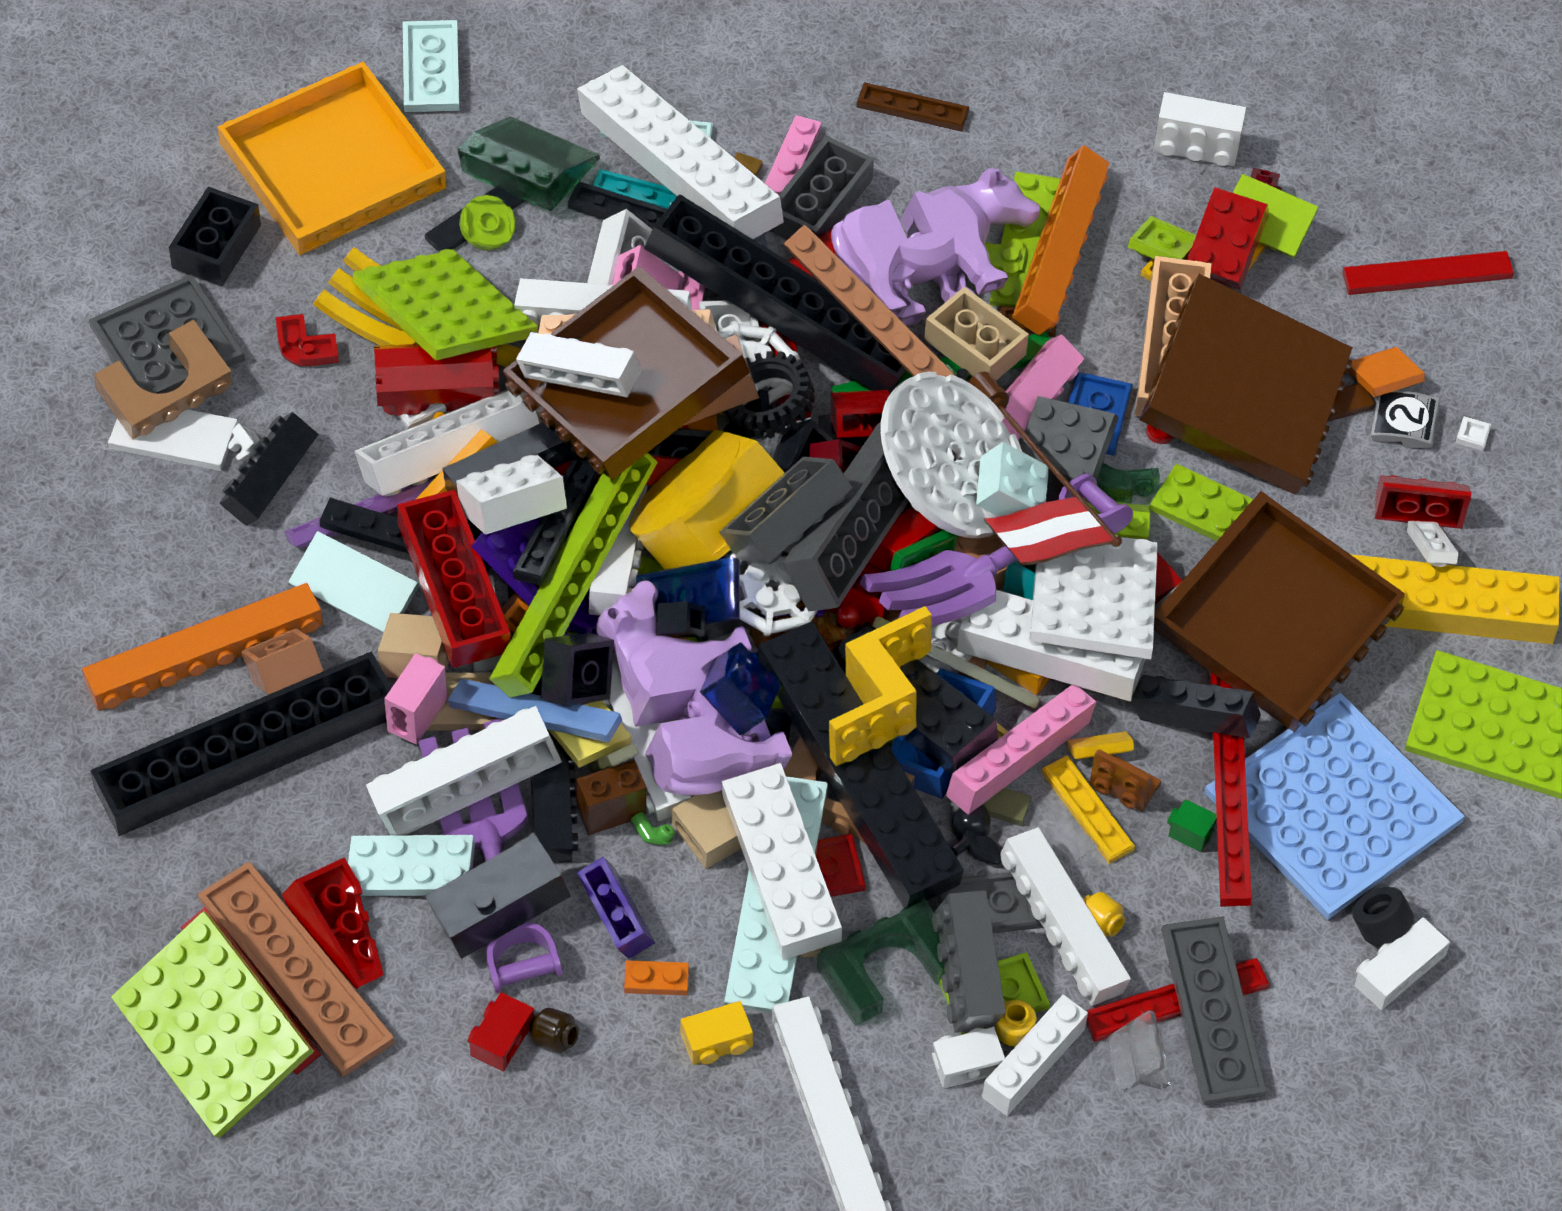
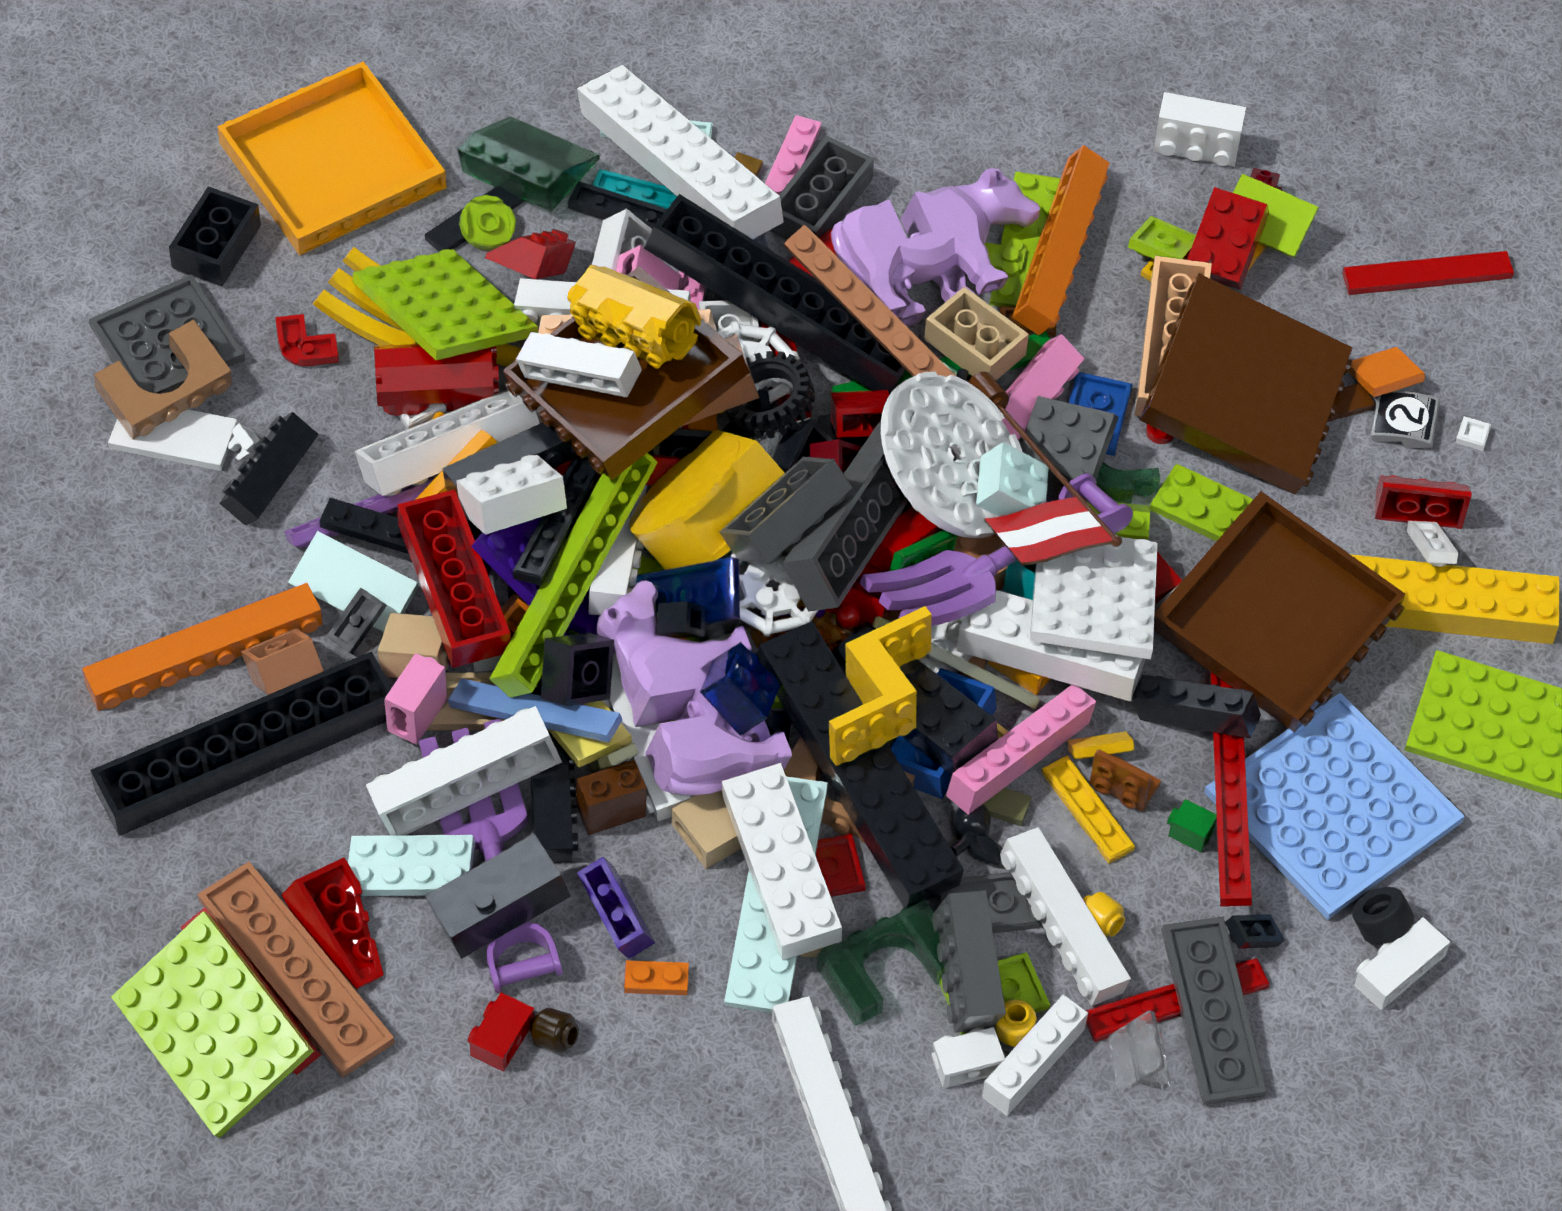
light aqua plate [403,20,460,112] -> none
bright green arm [631,812,675,846] -> none
yellow brick [680,1001,753,1065] -> none
reddish brown tile [857,82,970,132] -> none
none -> black plate [326,587,387,655]
none -> red slope [485,229,576,279]
none -> yellow brick [567,265,702,369]
none -> black plate [1224,914,1285,949]

